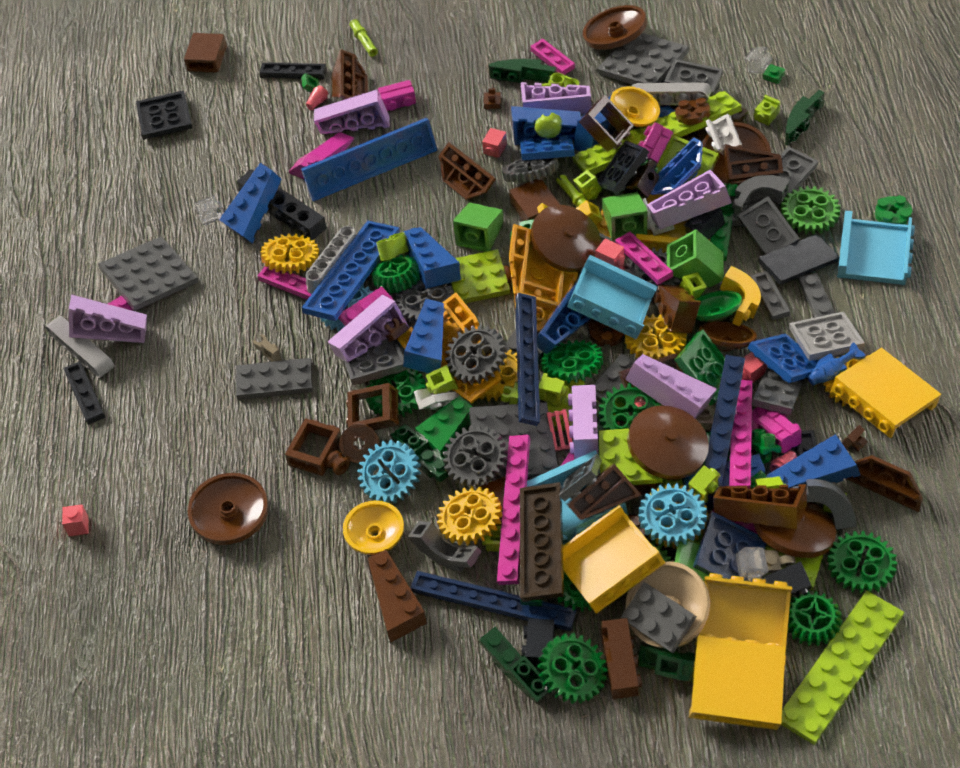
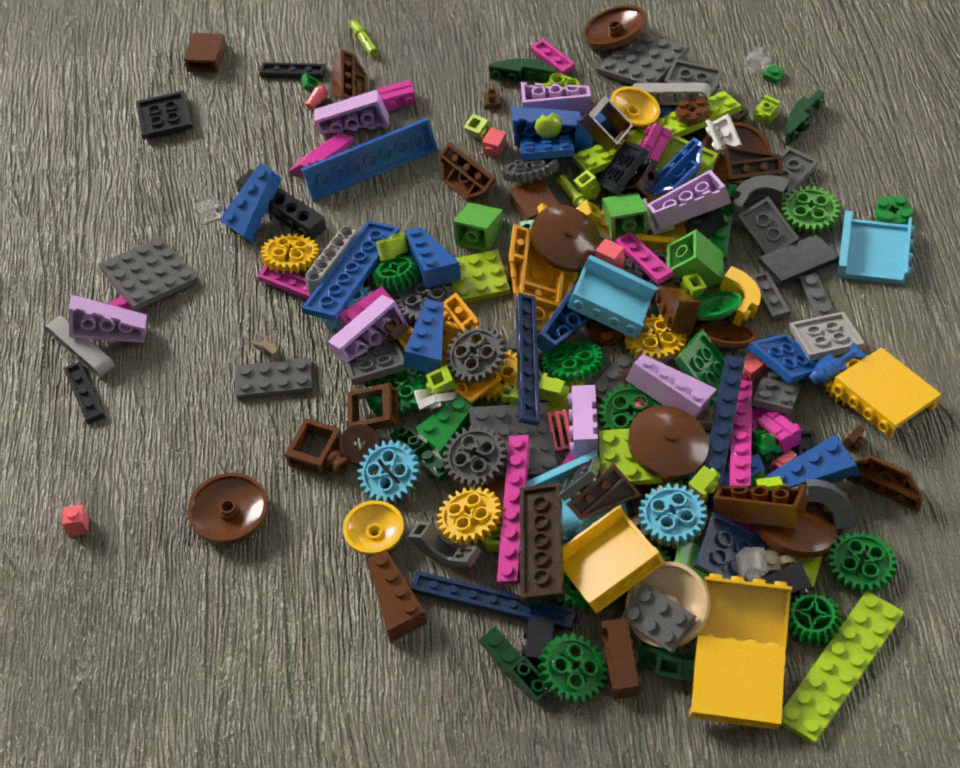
none -> lime brick [464,114,494,141]

